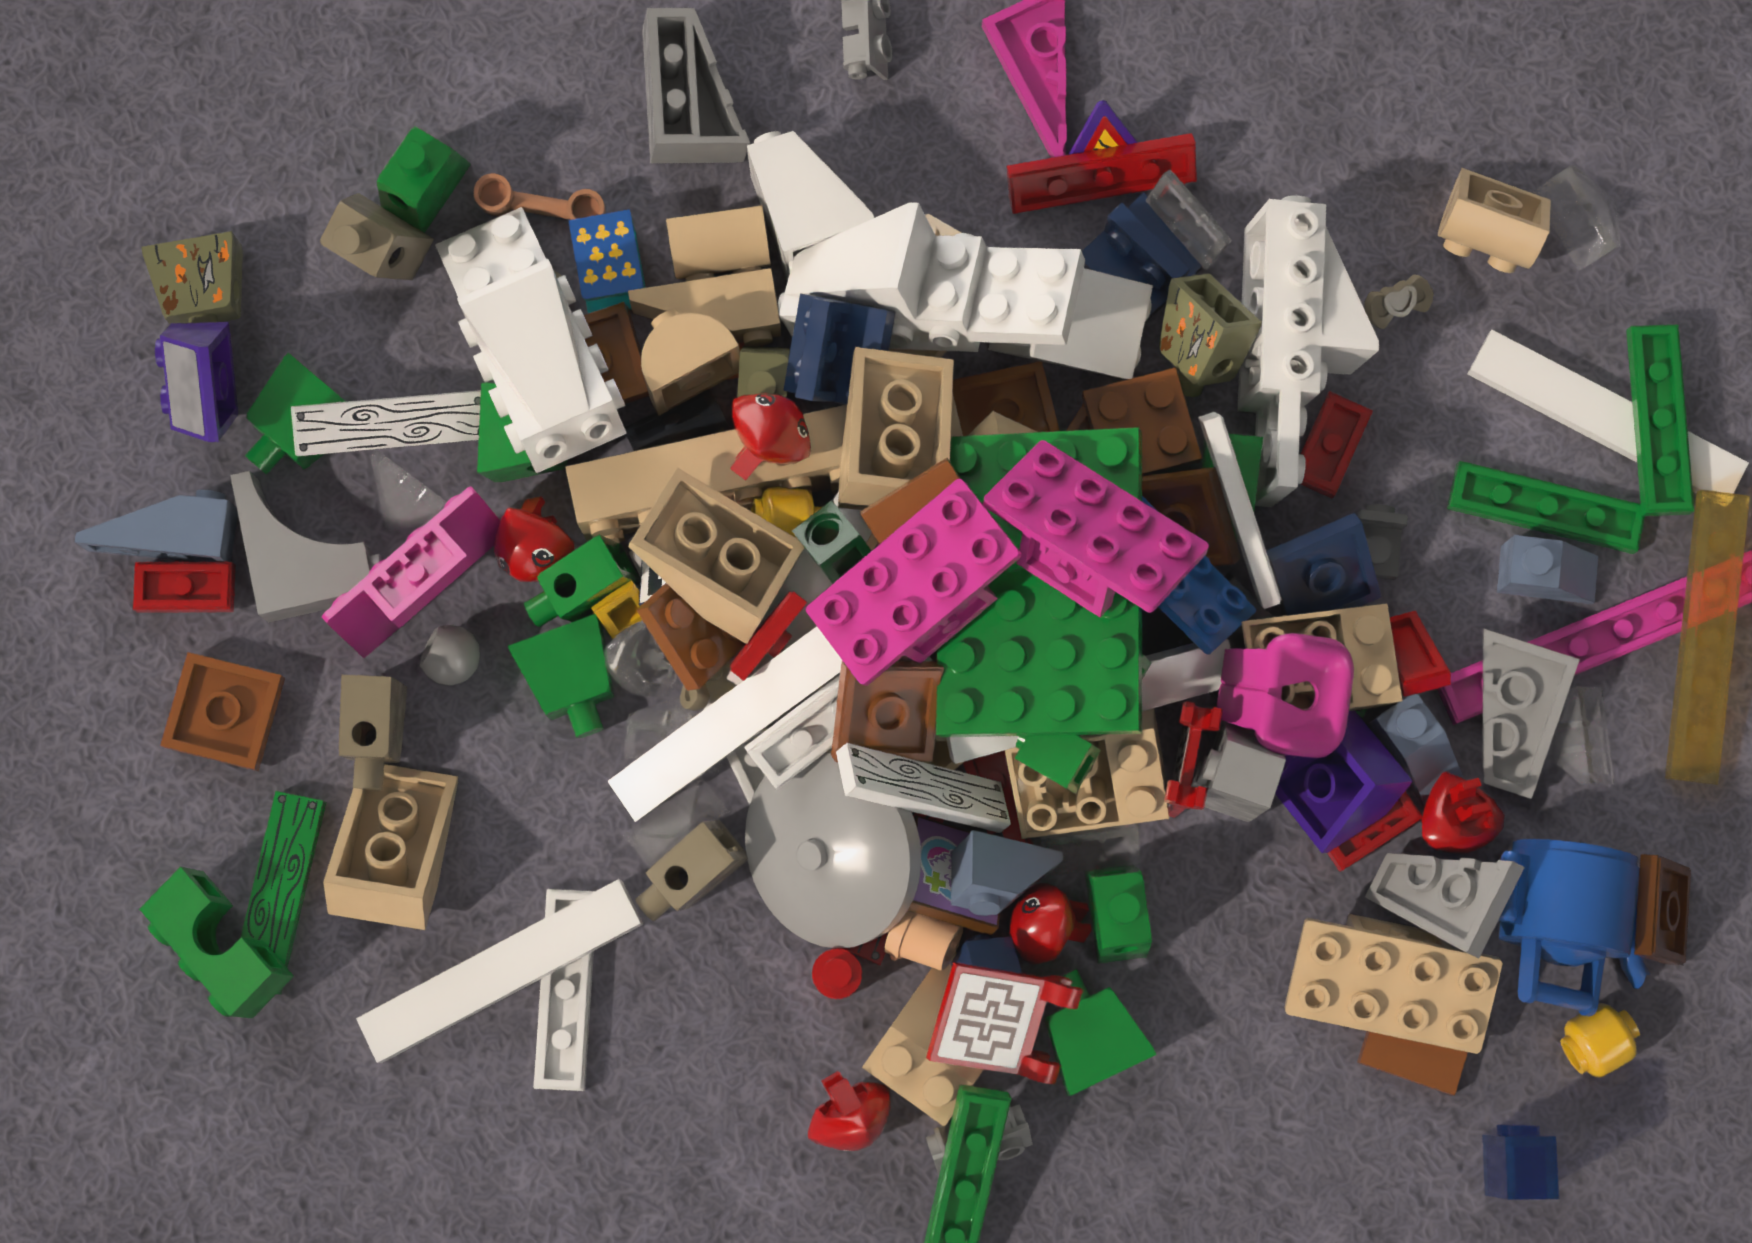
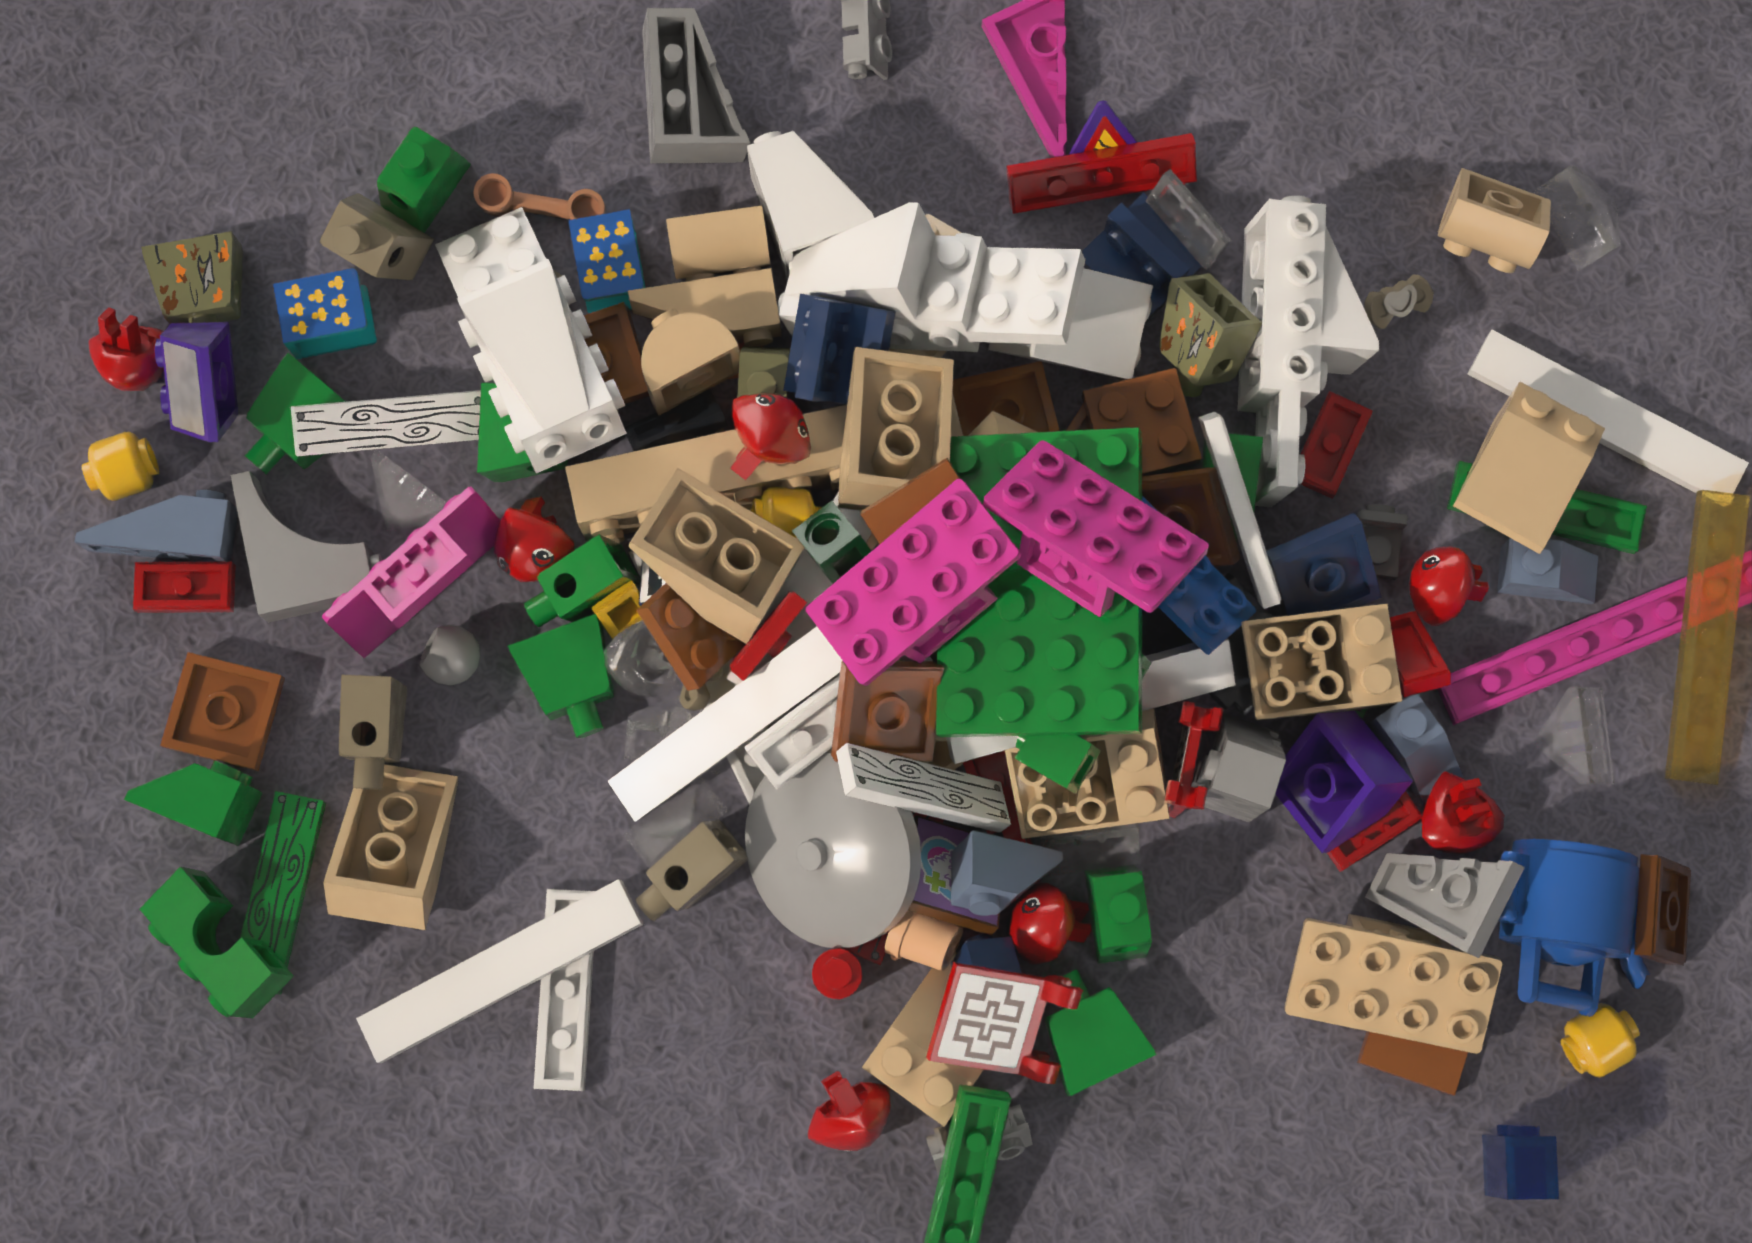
dark pink piece [1217,633,1354,758] -> none
light grey wing [1483,628,1580,799] -> none
green tile [1626,324,1694,516] -> none
none -> yellow head [82,432,159,501]
none -> red piece [89,307,164,391]
none -> green slope [124,760,263,846]
none -> piece [273,268,377,359]
none -> red piece [1409,546,1489,626]
none -> tan slope [1453,381,1605,554]

